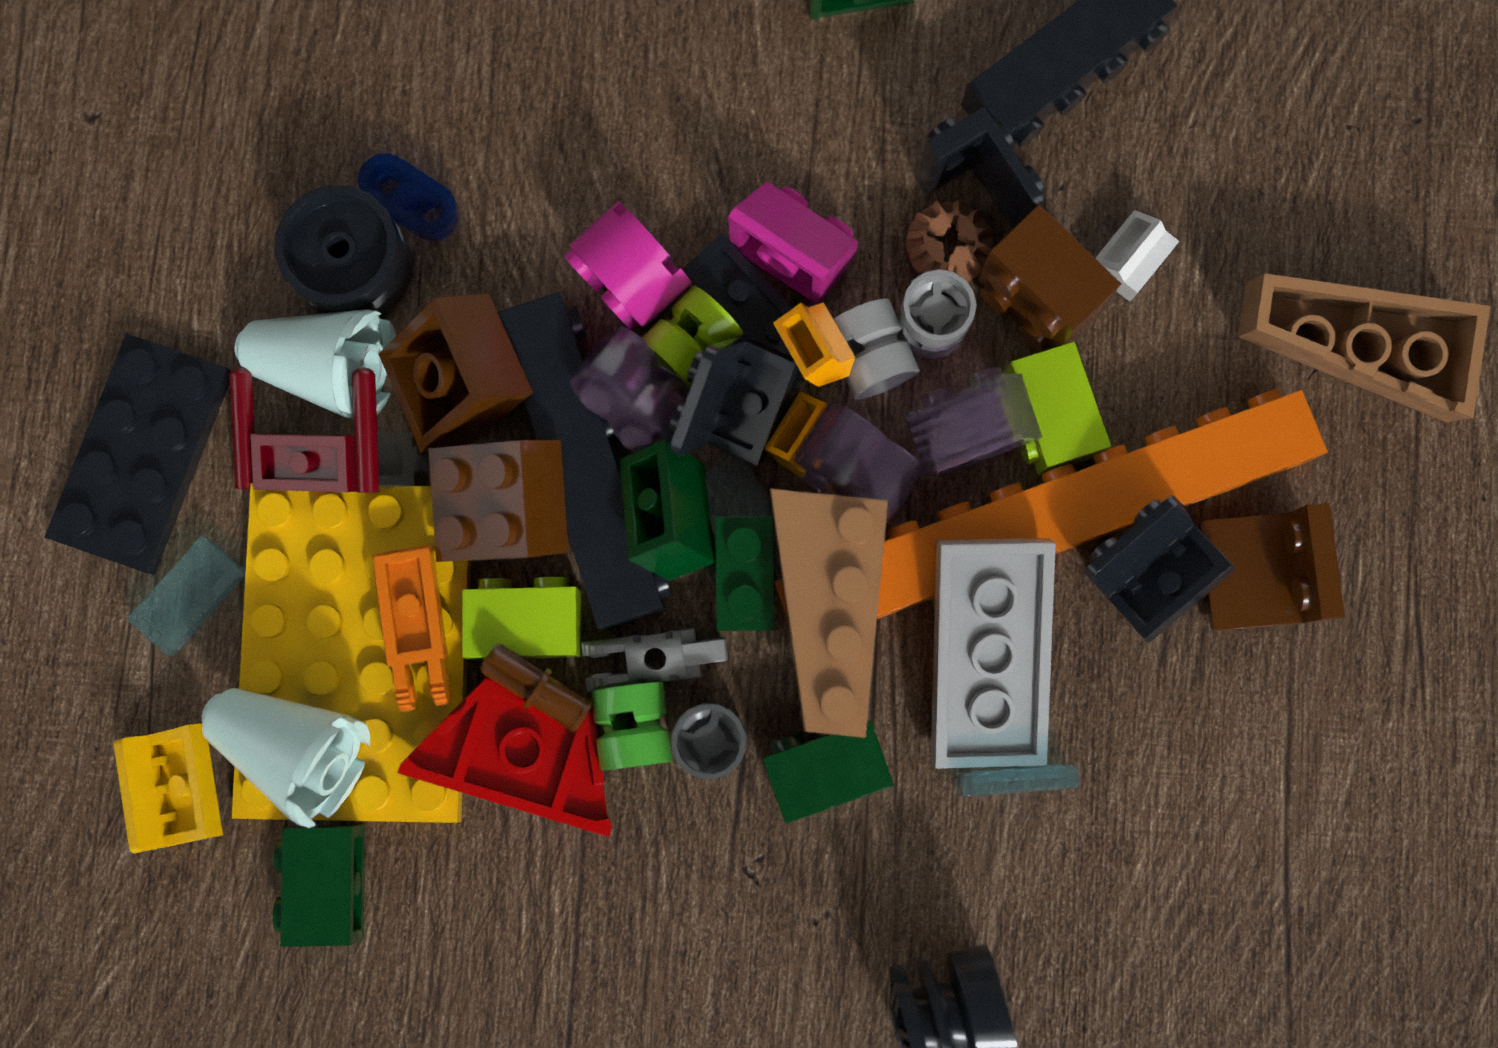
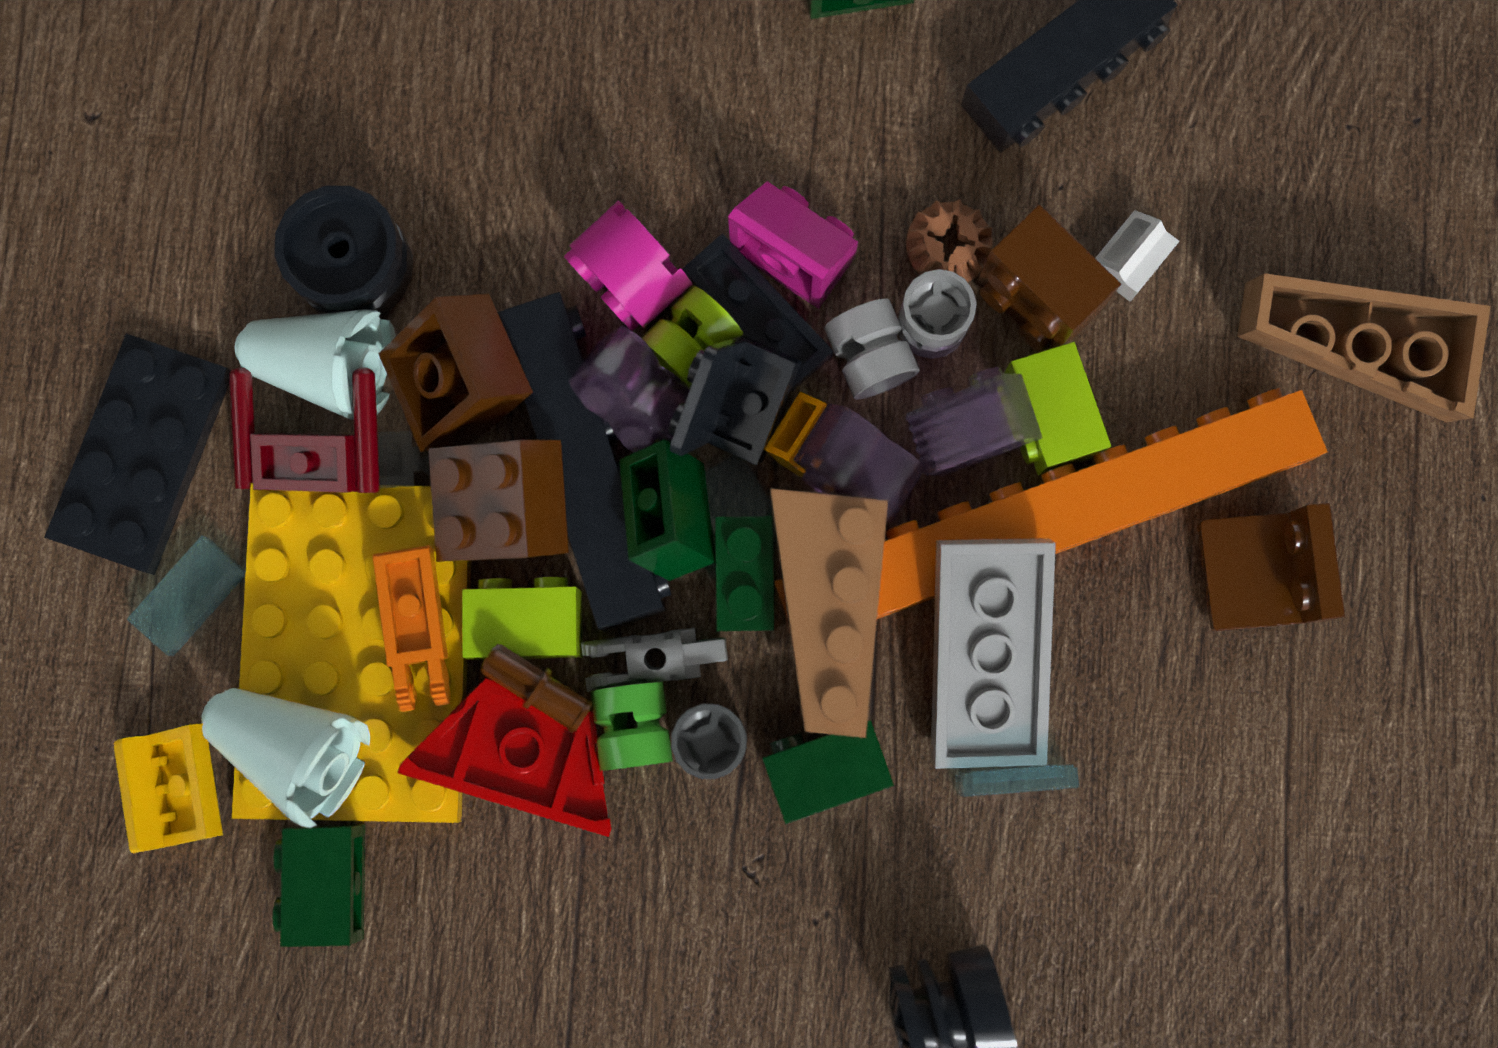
clear blue plate [357,153,460,241] -> none
light orange piece [773,302,855,387] -> none
black bracket [915,107,1045,230] -> none
black bracket [1084,495,1235,644] -> none

